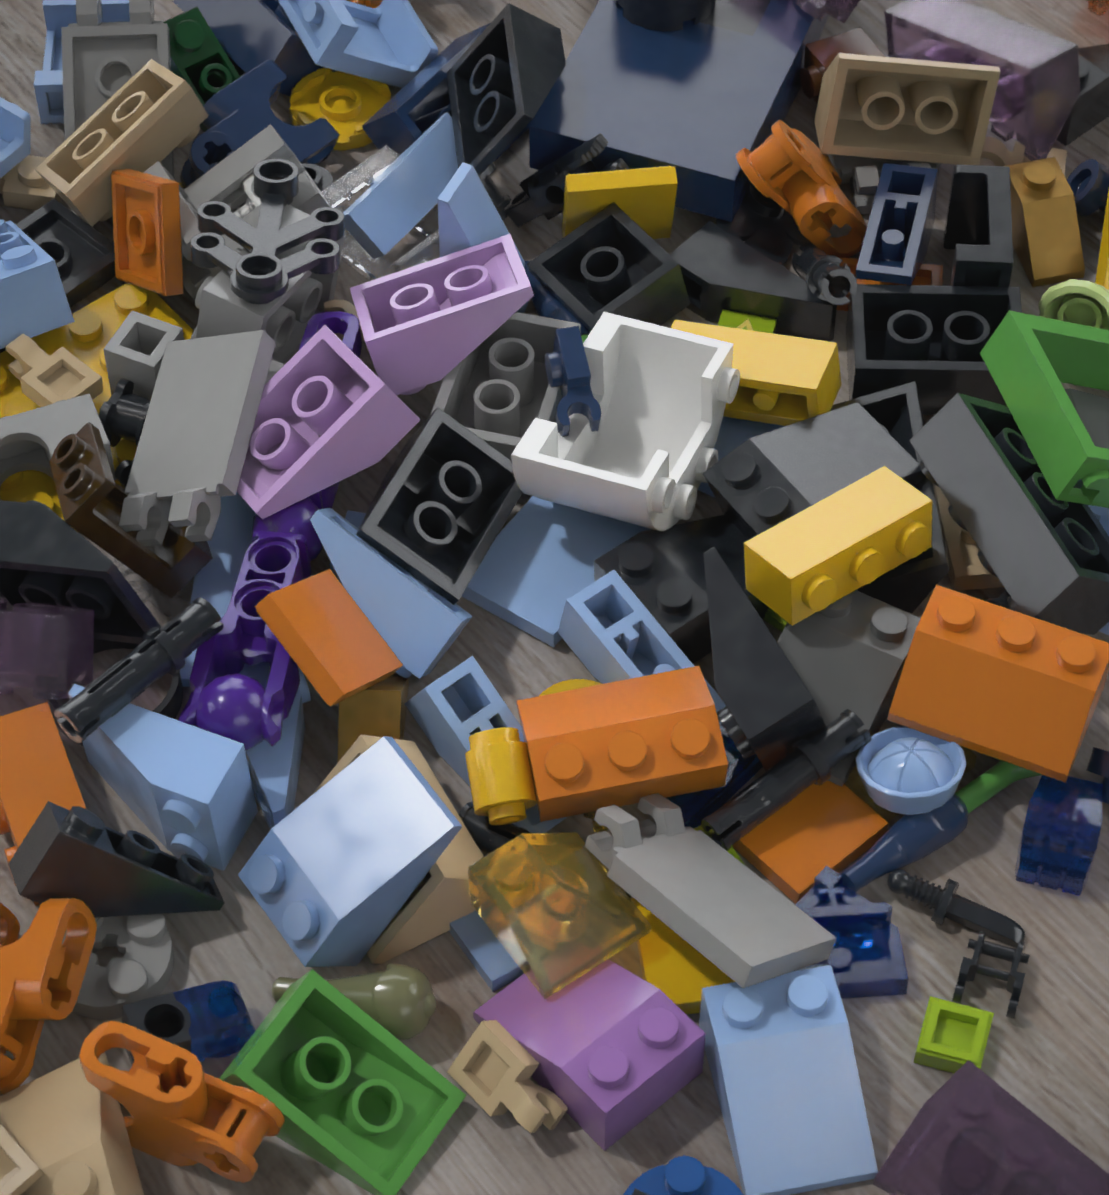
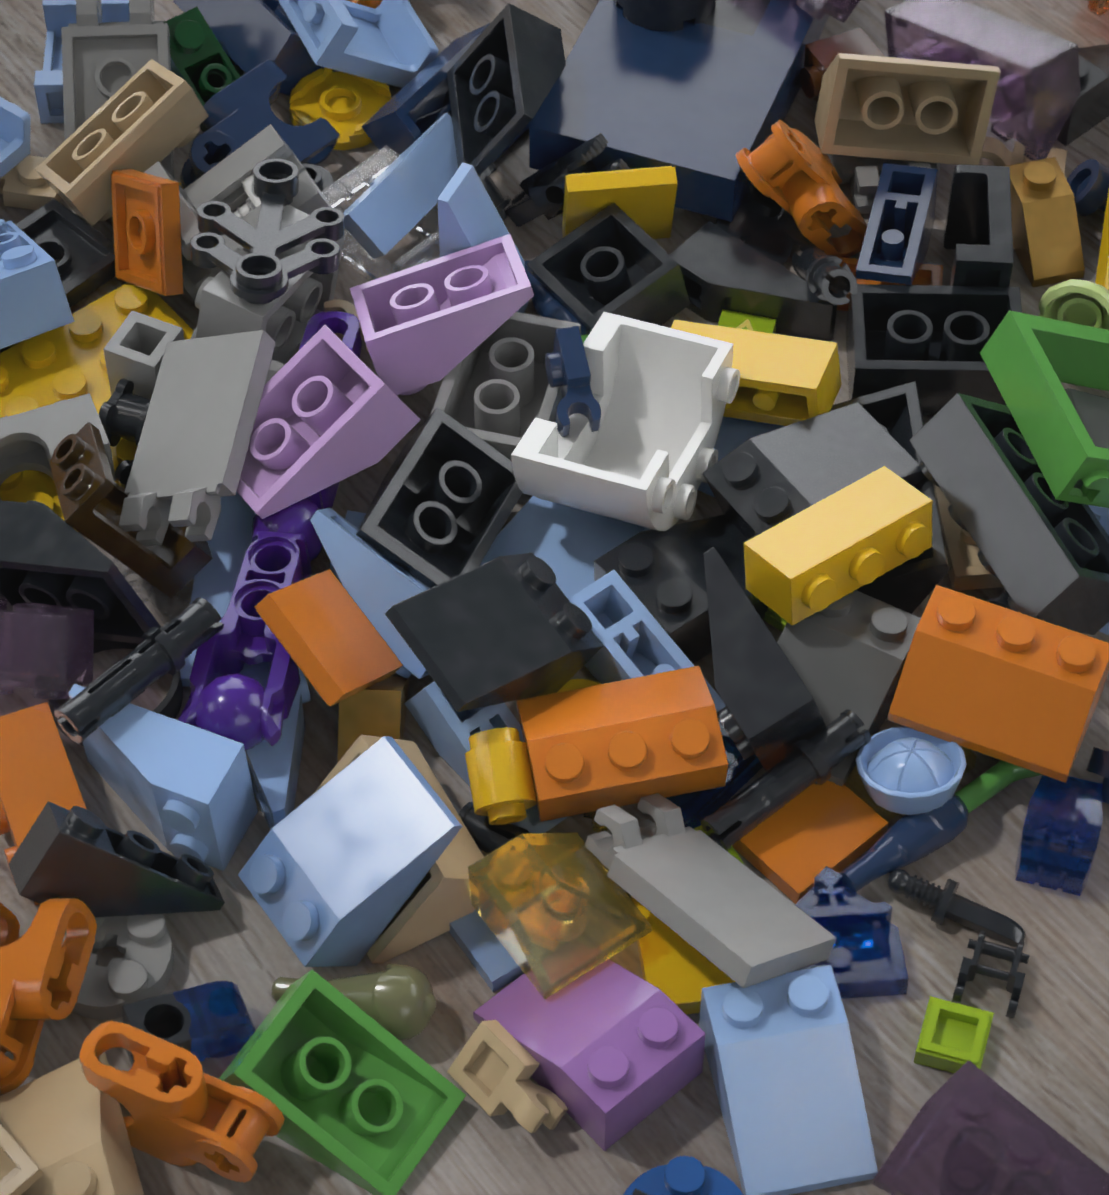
tan plate [5,334,103,407] -> none
none -> black slope [385,553,603,712]

